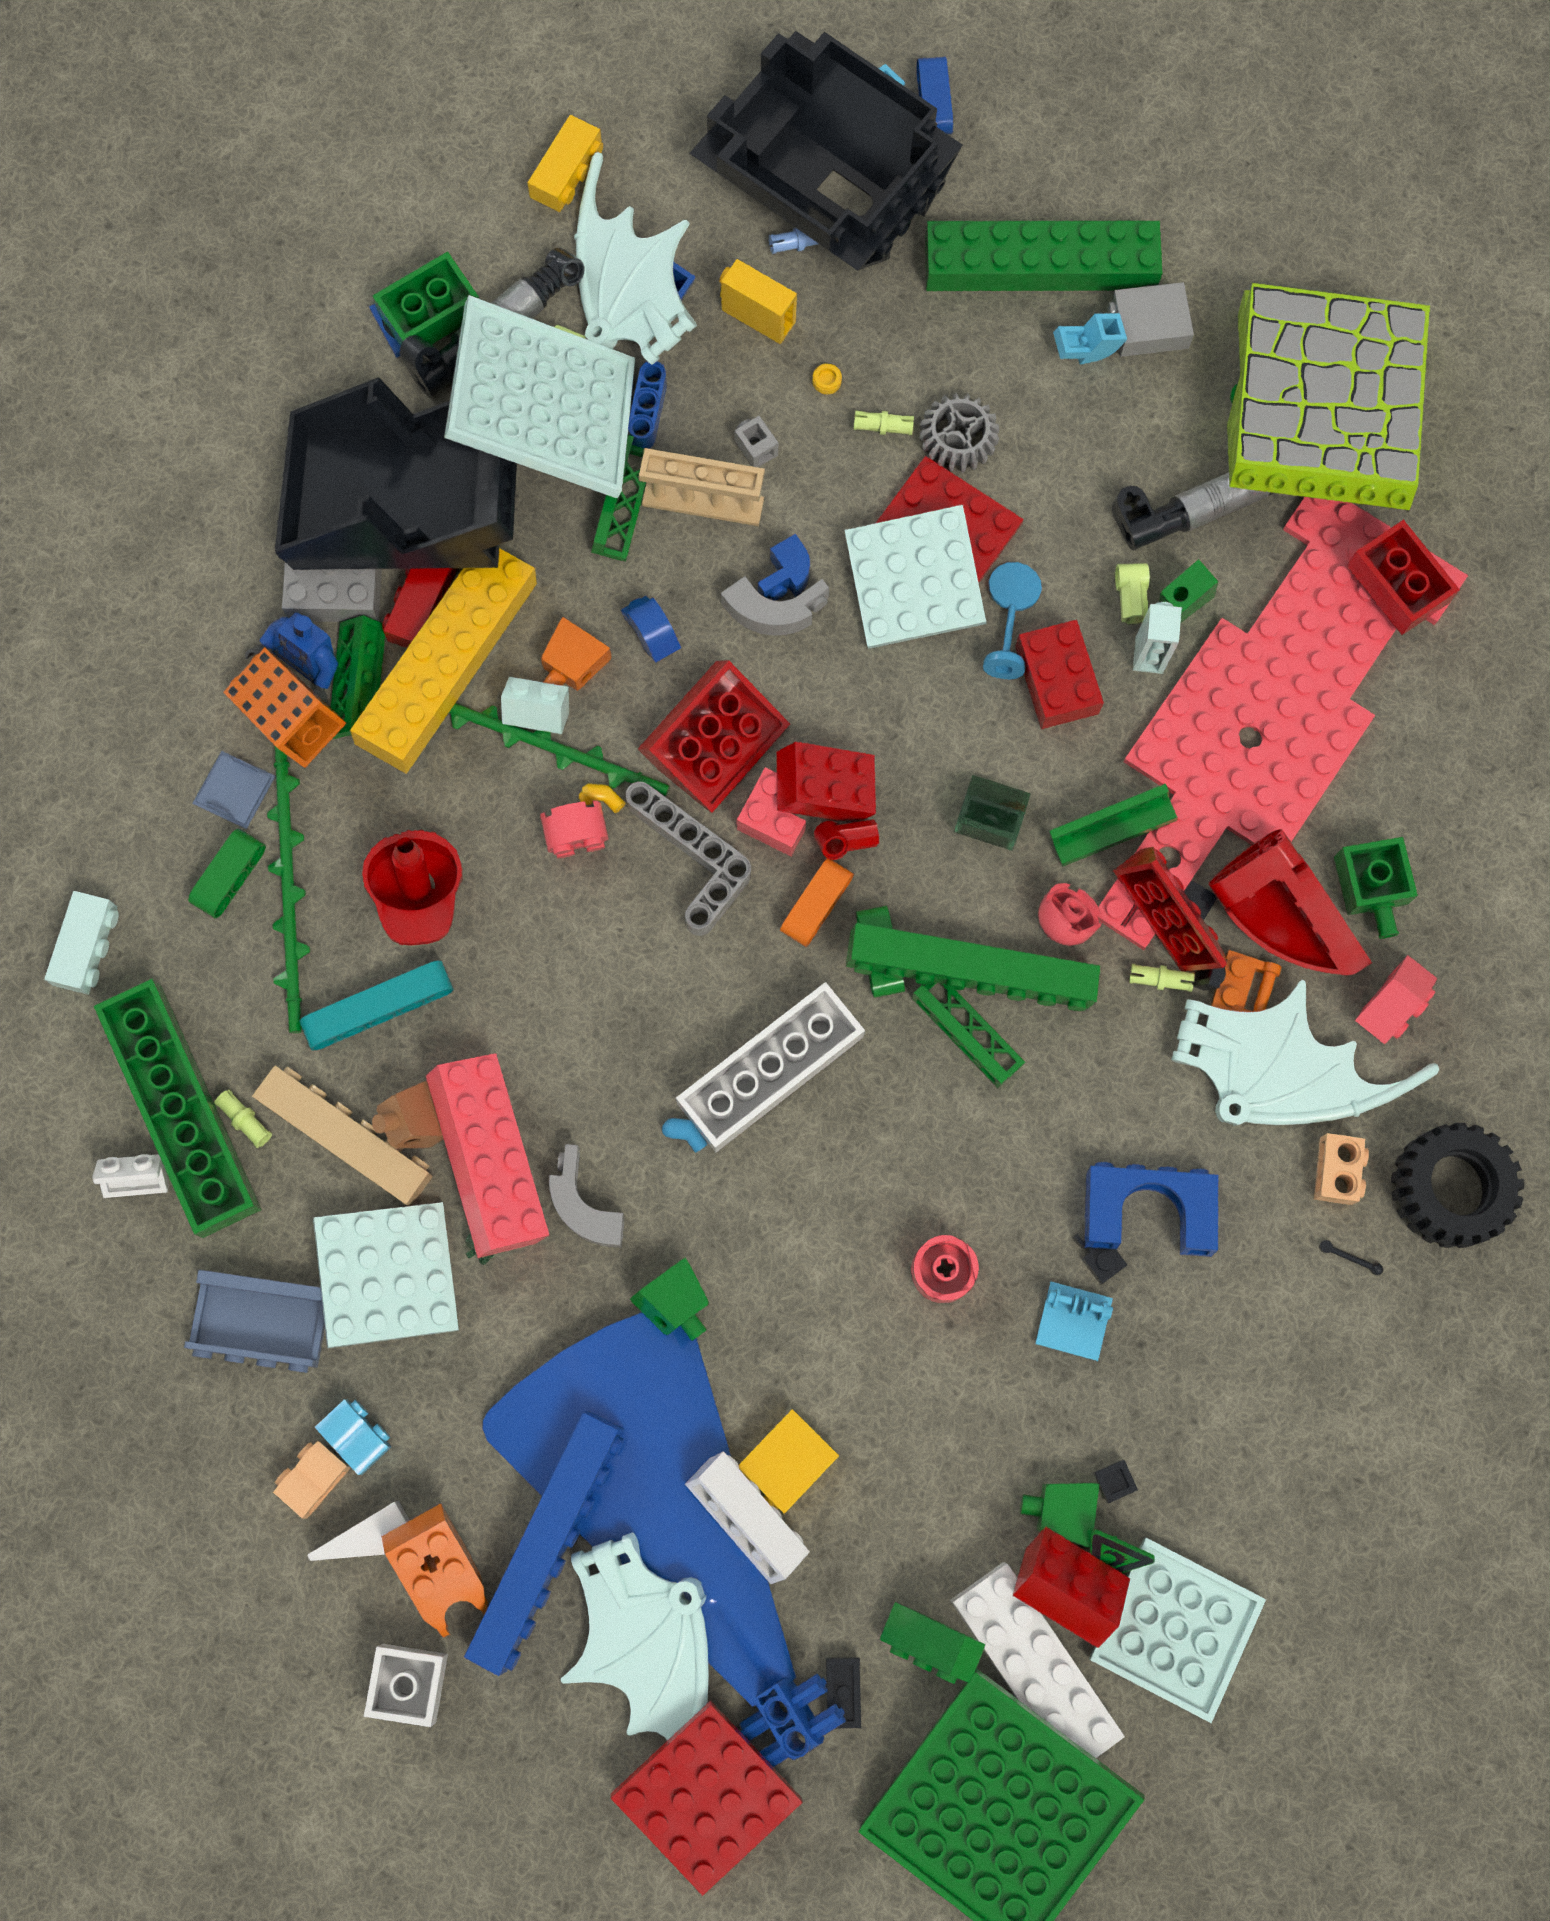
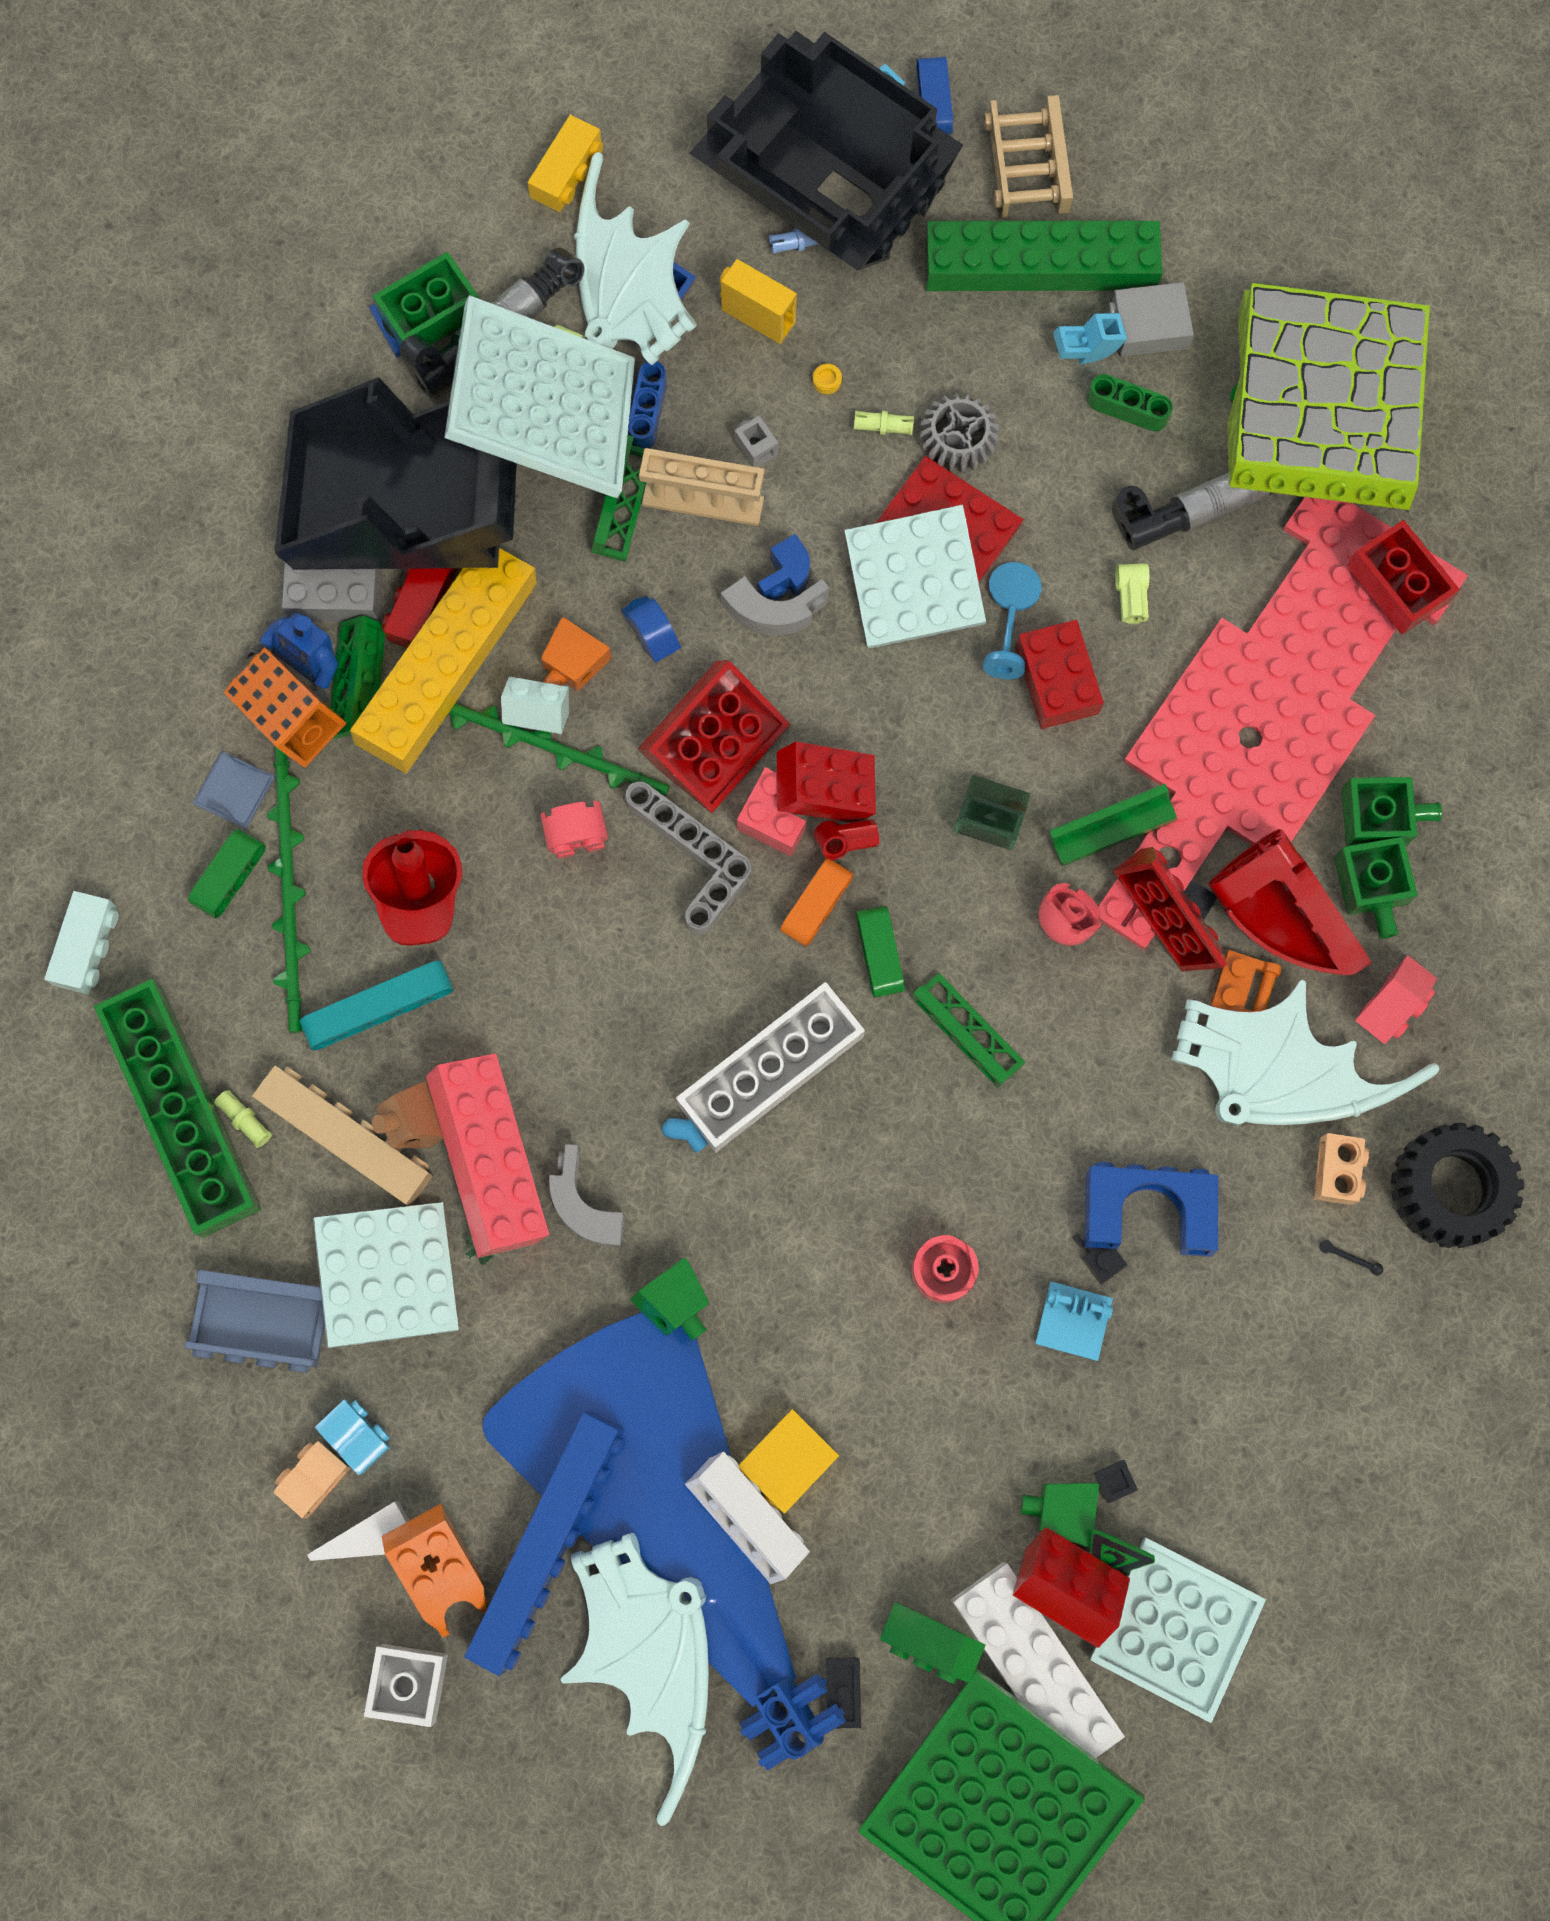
white bracket [92,1154,169,1198] -> none
yellow arm [579,783,626,813] -> none
red plate [611,1701,803,1896] -> none
green brick [846,923,1100,1011] -> none
yellowish green pin [1129,963,1195,992] -> none
light aqua brick [1133,602,1182,674] -> none
green torso [1159,559,1219,623] -> none
black plate [1193,959,1228,991] -> none
none -> tan fence [984,95,1073,219]
none -> green beam [1087,374,1173,432]
none -> green brick [1341,777,1442,846]

